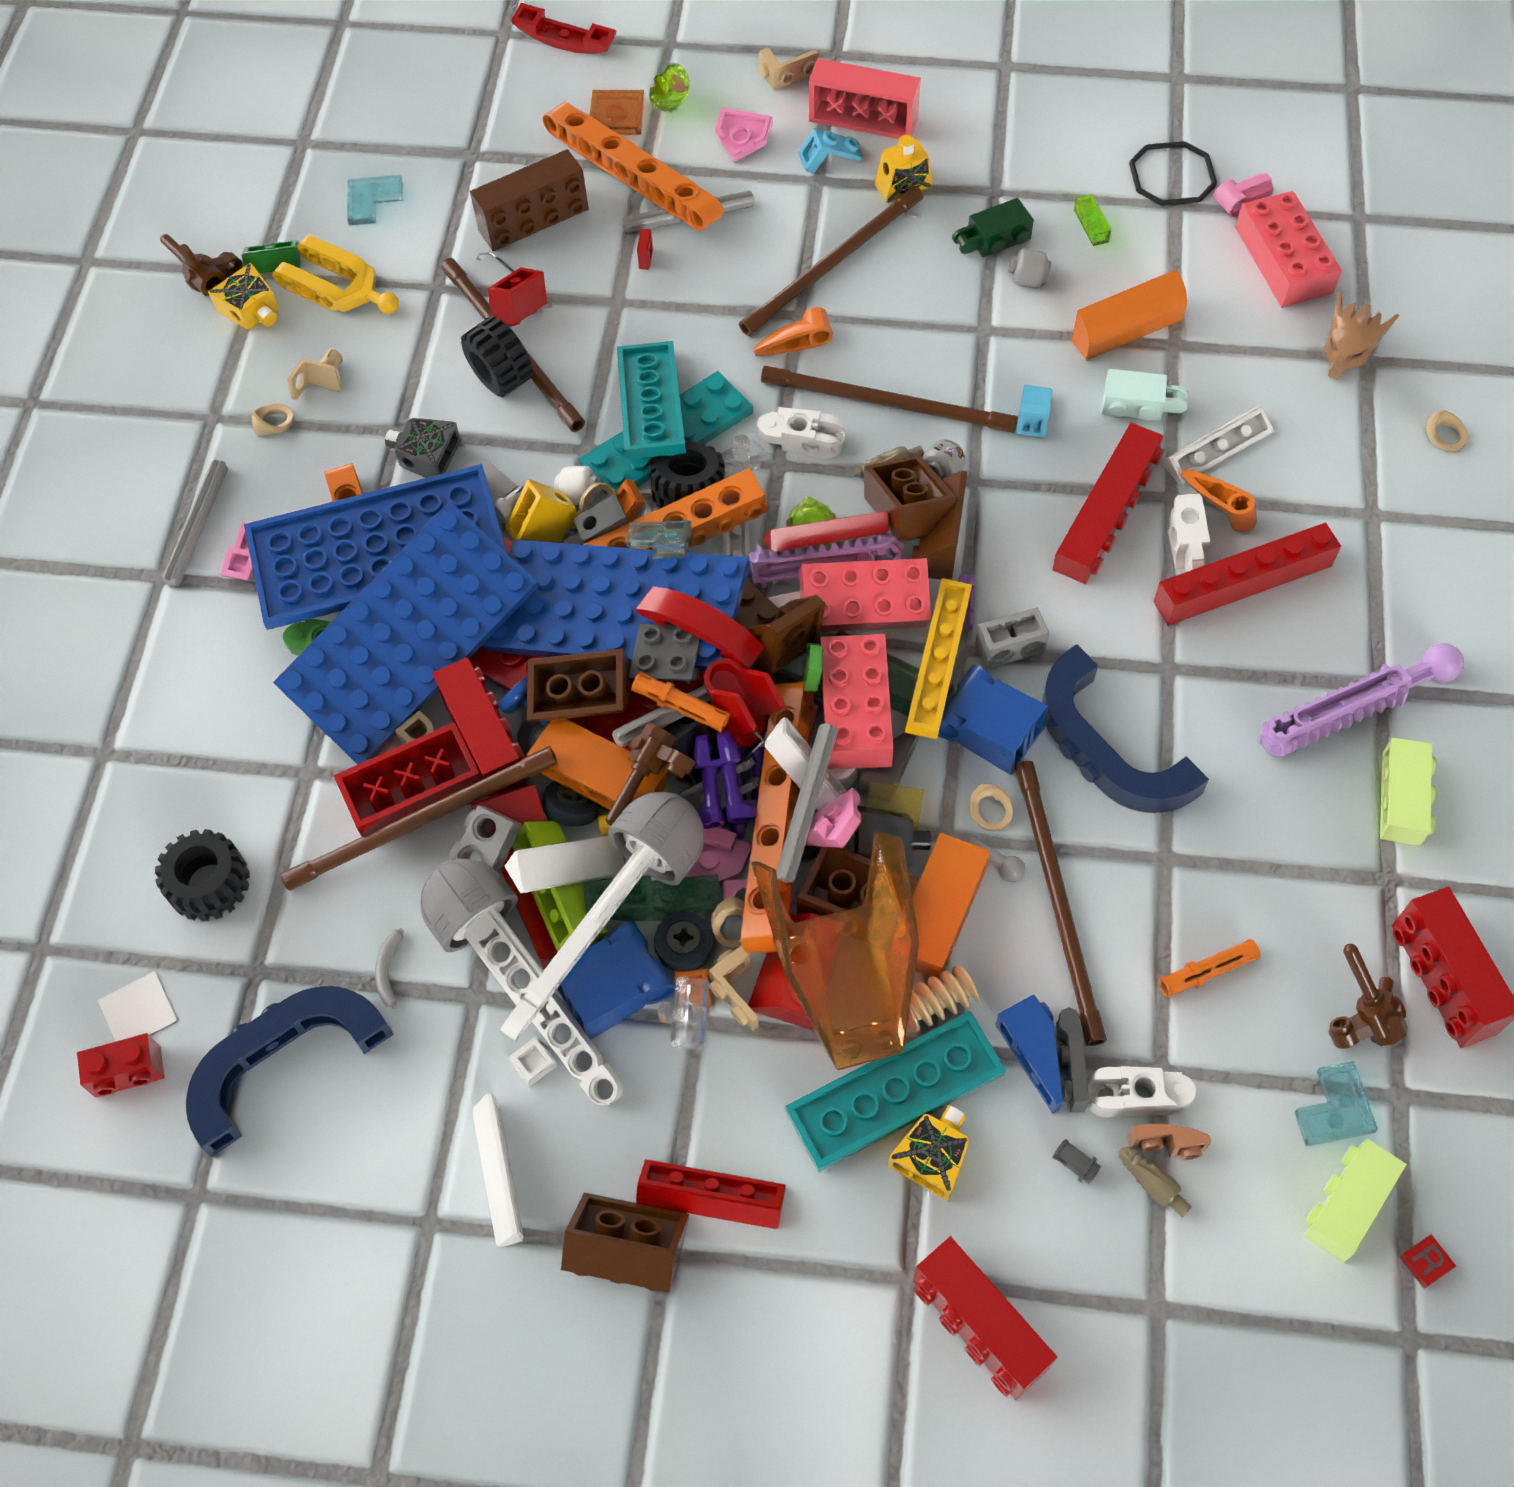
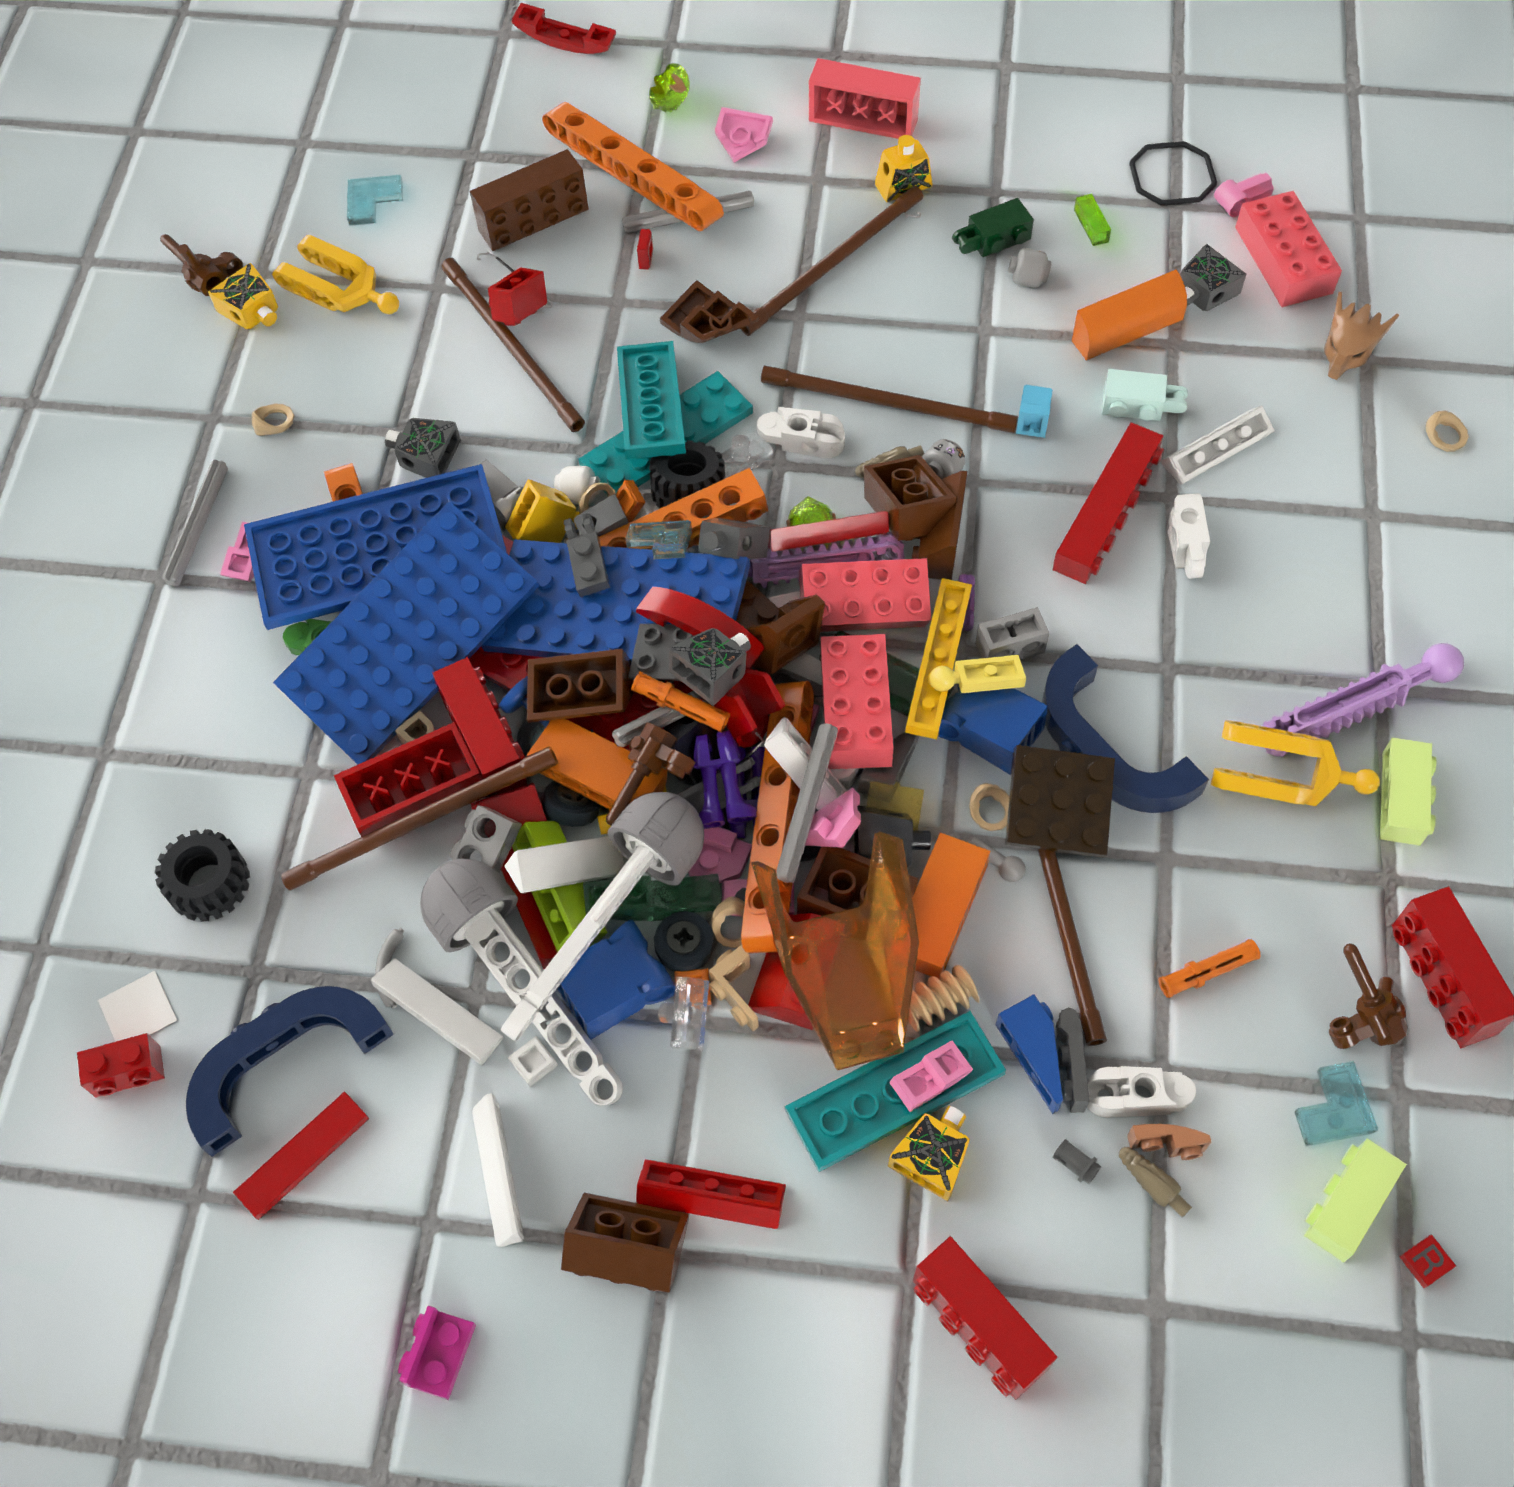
green slope [241,240,301,273] -> none
tan bracket [287,348,343,400] -> none
black tyre [461,316,533,397] -> none
clear orange tile [589,90,645,135] -> none
orange piece [753,307,833,356] -> none
tan bracket [757,47,819,90] -> none
medium azure bracket [798,128,864,173] -> none
bright green tile [802,642,823,692] -> none
red brick [1153,522,1341,626] -> none
orange piece [1180,468,1257,532] -> none
none -> red tile [233,1091,369,1220]
none -> white slope [371,959,504,1065]
none -> dark pink bracket [398,1305,476,1400]
none -> dark grey hinge [564,512,610,597]
none -> reddish brown slope [660,280,759,343]
none -> dark grey torso [669,628,751,705]
none -> dark grey torso [698,518,770,559]
none -> bright pink slope [890,1041,973,1112]
none -> light yellow plate [929,655,1026,693]
none -> dark brown plate [1005,745,1115,858]
none -> dark grey torso [1180,244,1247,311]
none -> yellow piece [1211,720,1380,806]

